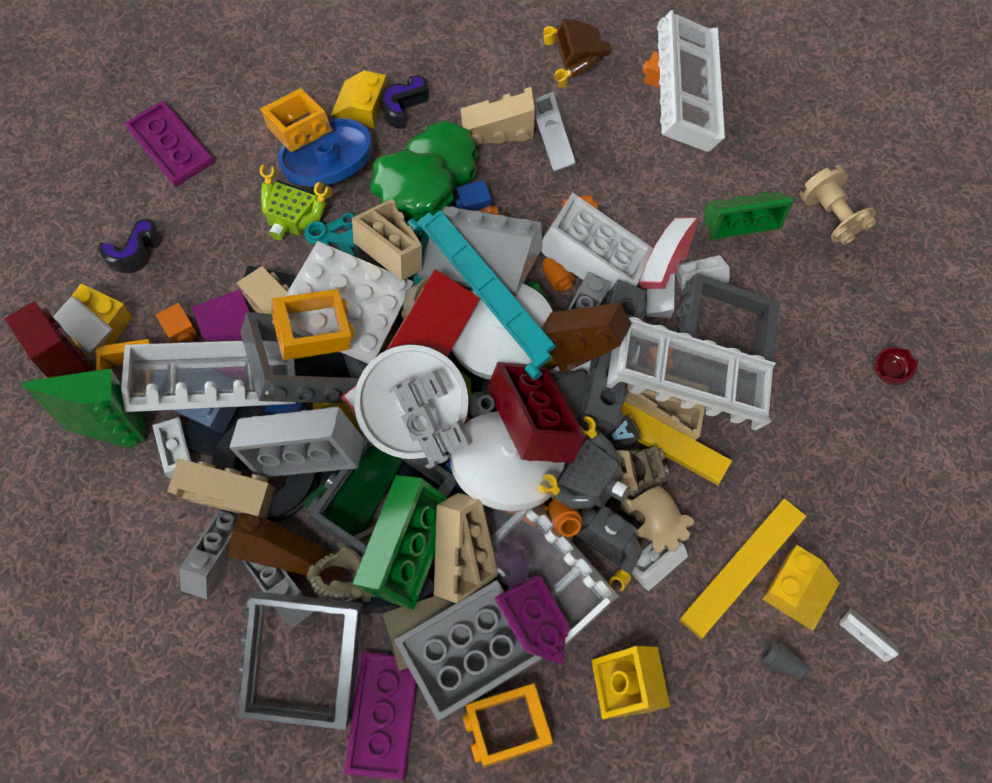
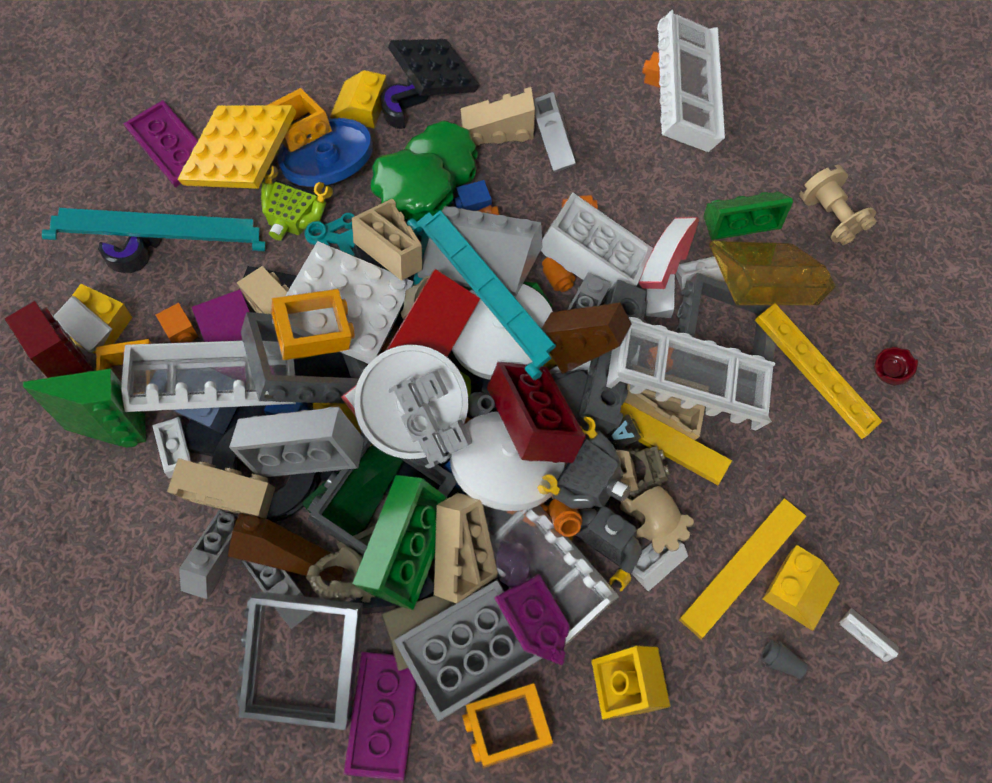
reddish brown torso [543,18,611,88] -> none
none -> teal piece [42,208,265,251]
none -> yellow plate [178,105,297,189]
none -> black plate [388,39,479,96]
none -> clear yellow slope [709,241,836,305]
none -> yellow tile [755,303,882,439]

